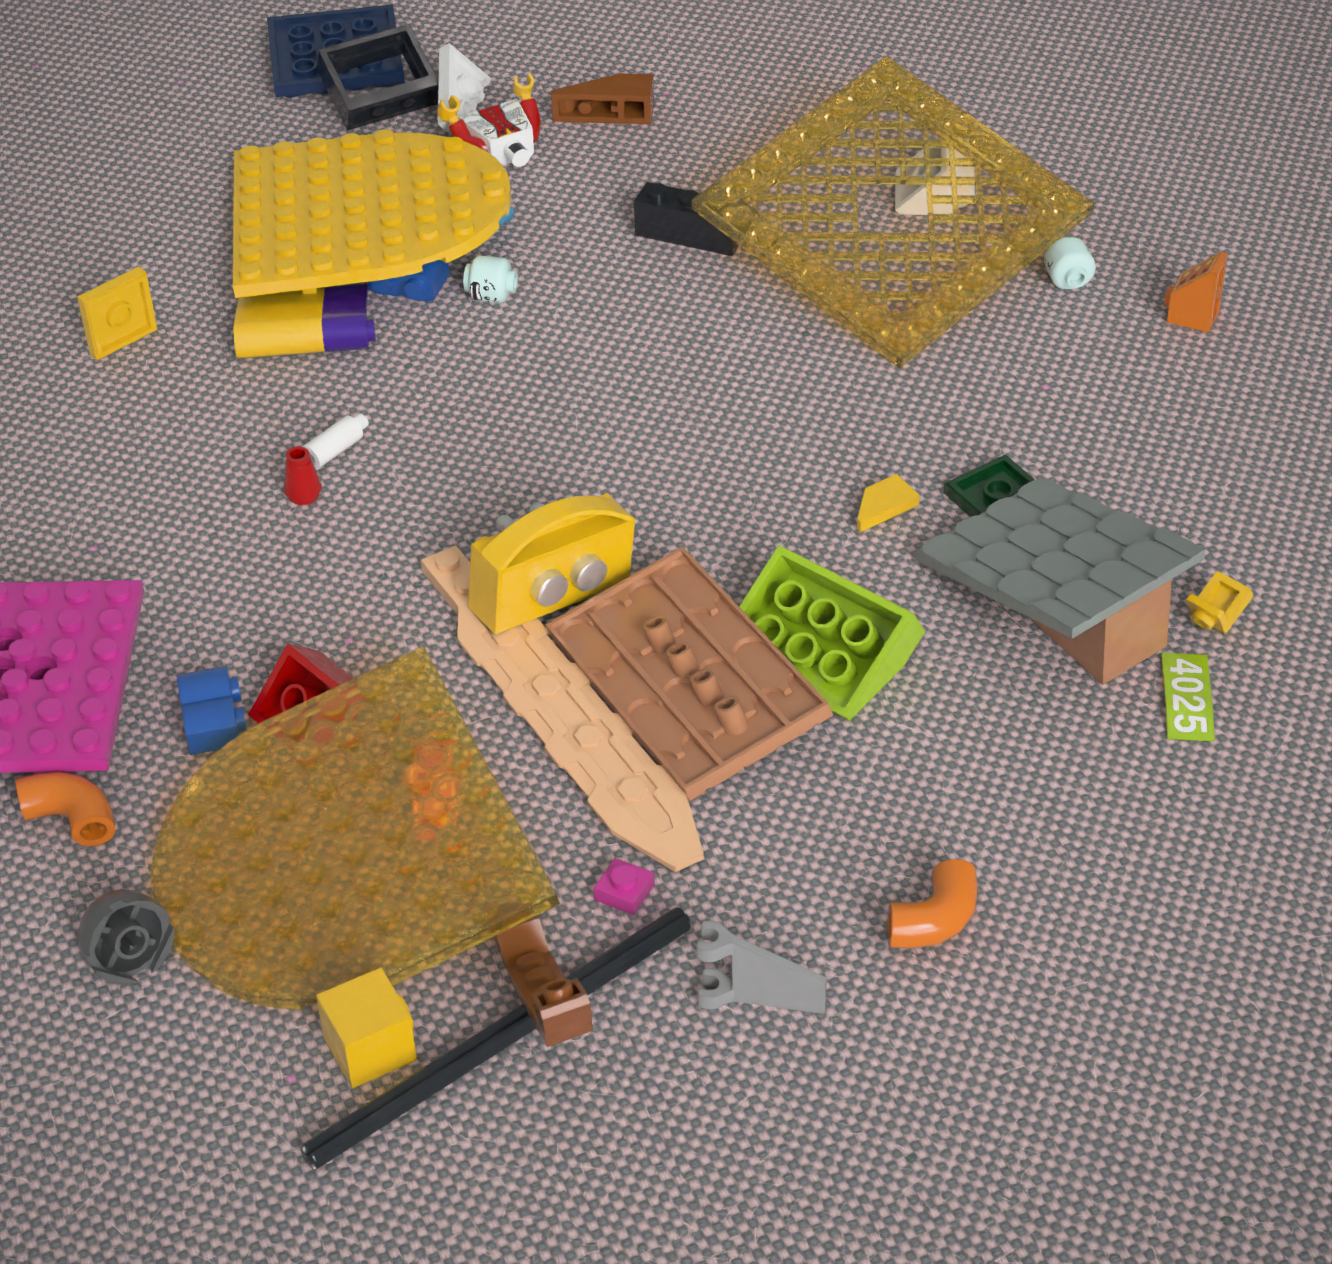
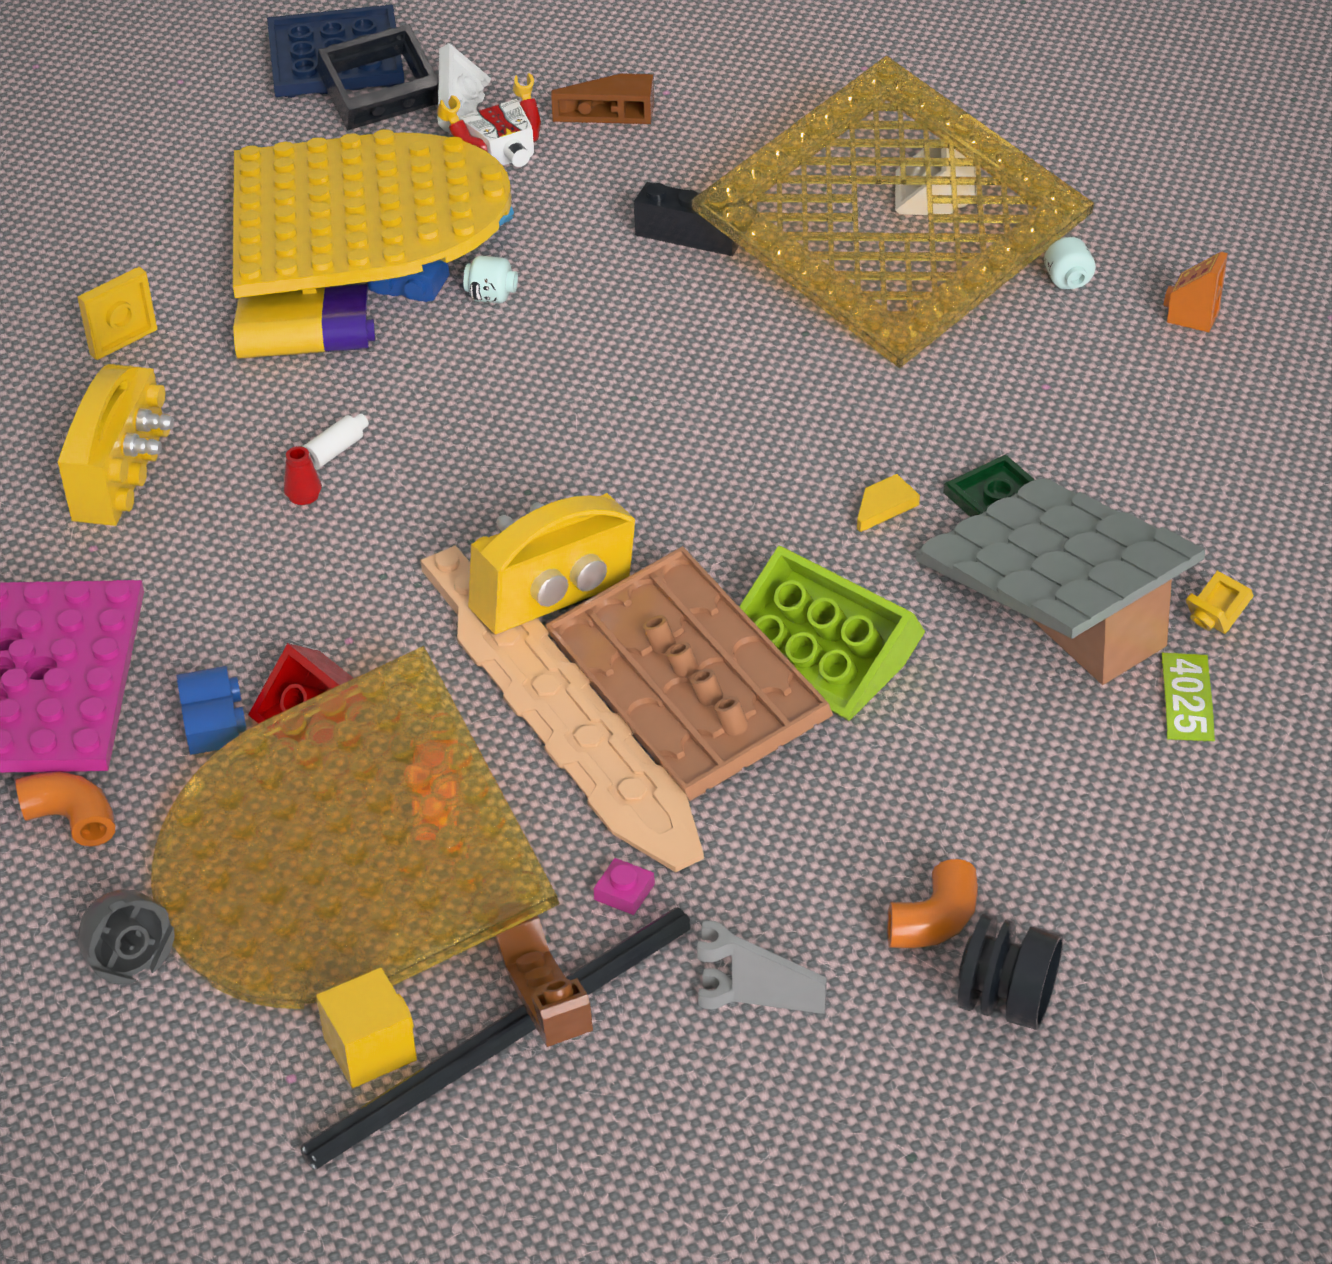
none -> yellow piece [58,364,174,526]
none -> black wheel [958,913,1063,1030]

